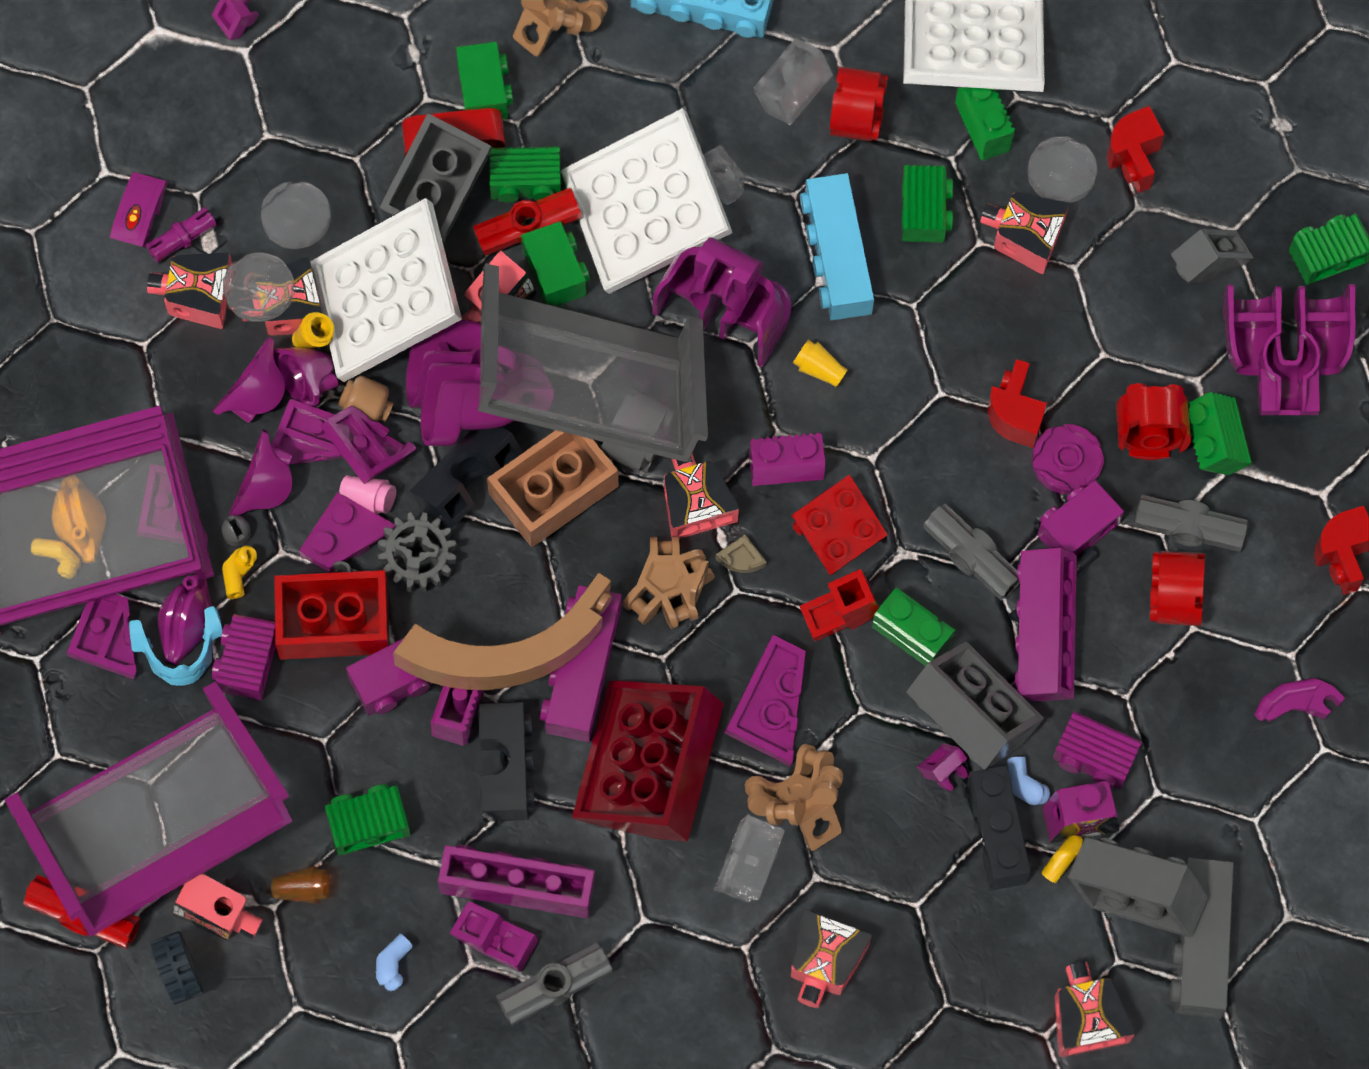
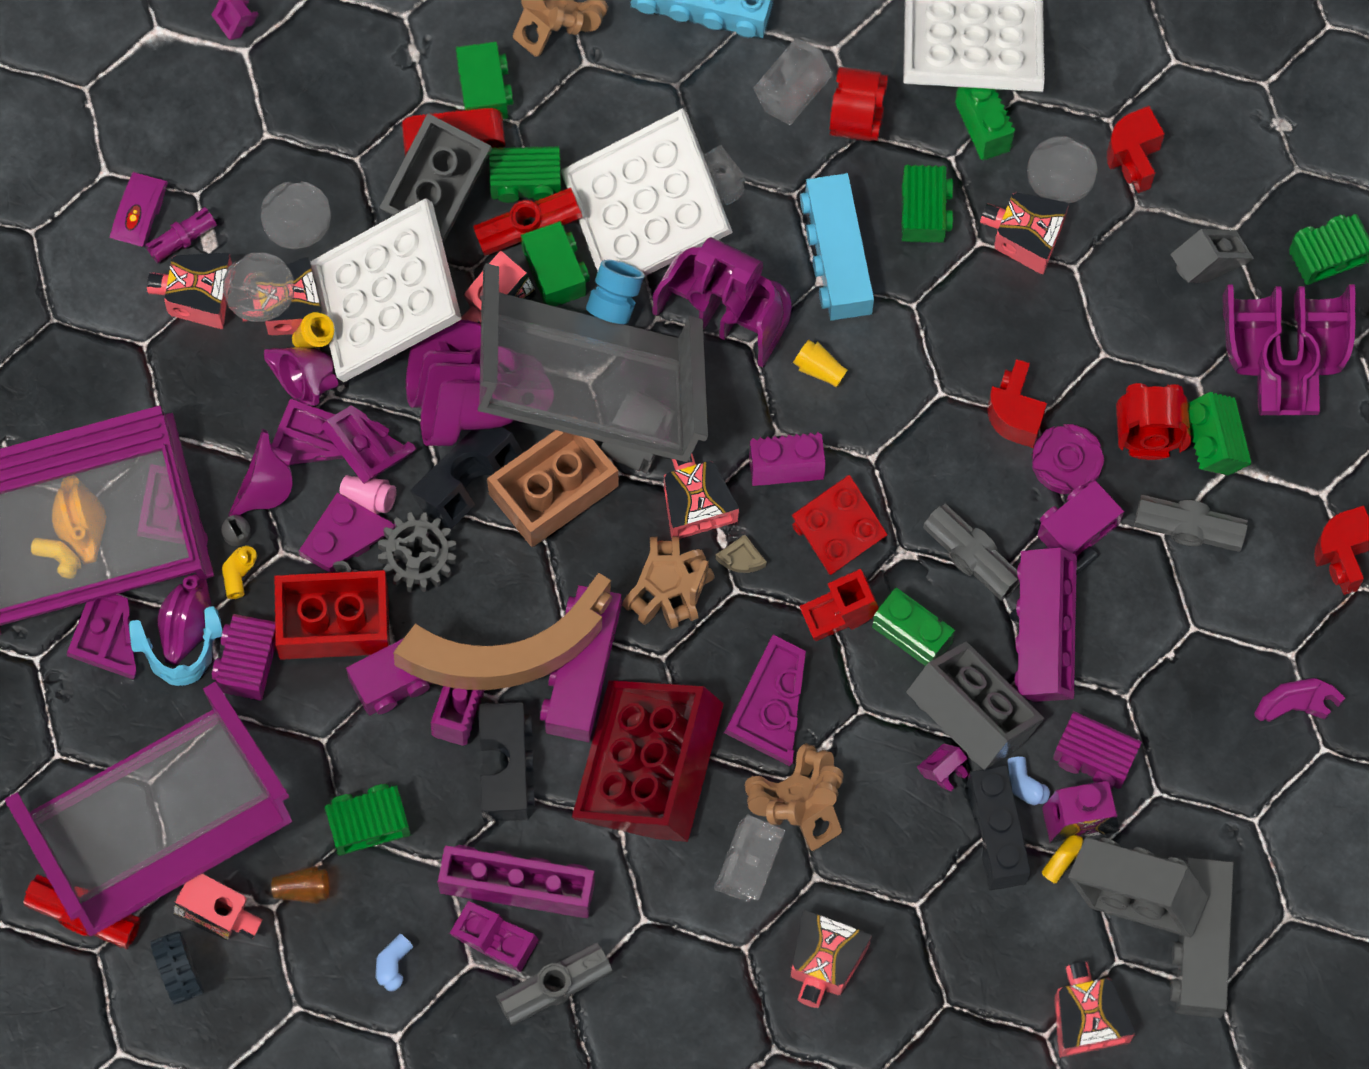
magenta hat [211,337,285,423] -> none
medium nougat head [338,376,394,422] -> none
red brick [1150,551,1205,626] -> none
none -> dark azure wheel [586,259,645,324]

